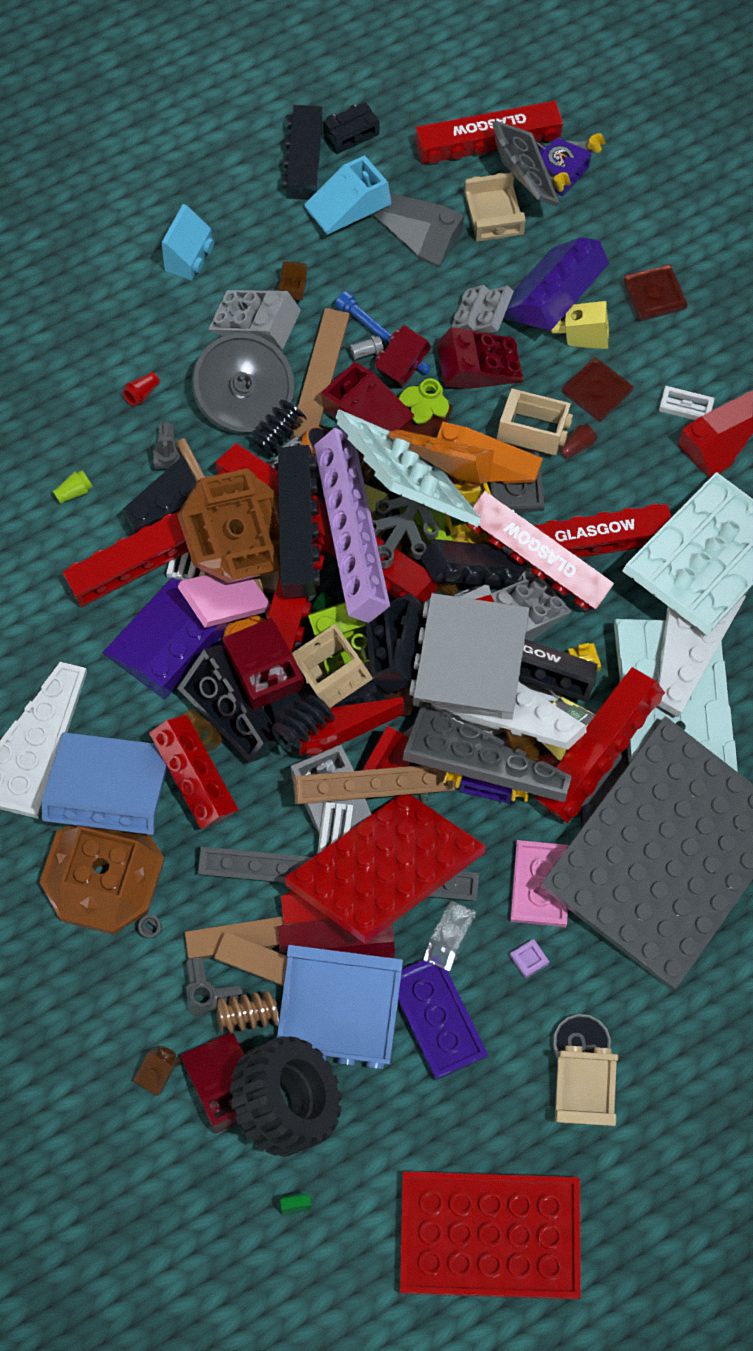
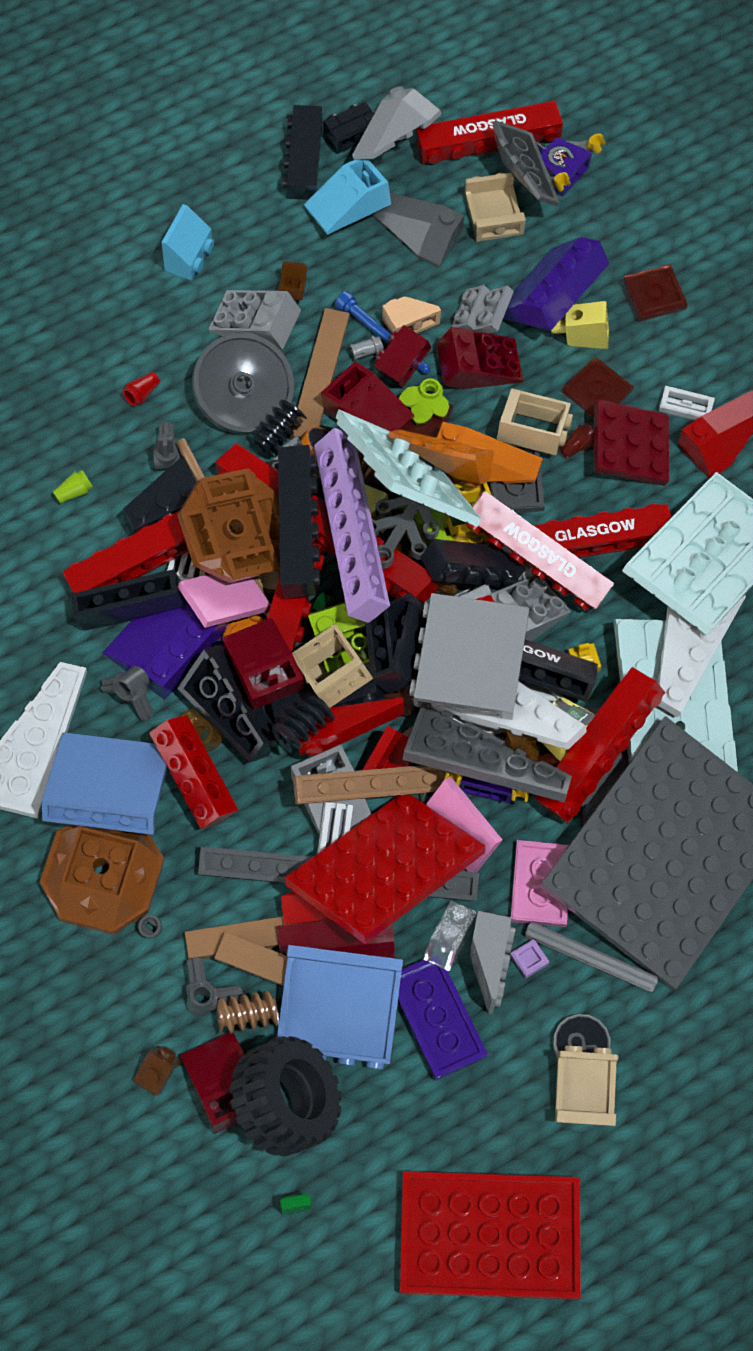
none -> black brick [71,569,186,631]
none -> dark grey axle [100,666,154,721]
none -> light grey wedge [352,87,441,159]
none -> light nougat slope [382,296,441,334]
none -> bright pink tile [426,777,502,873]
none -> light grey slope [470,911,515,1015]
none -> light grey axle [525,922,658,992]
none -> dark red plate [594,399,669,486]

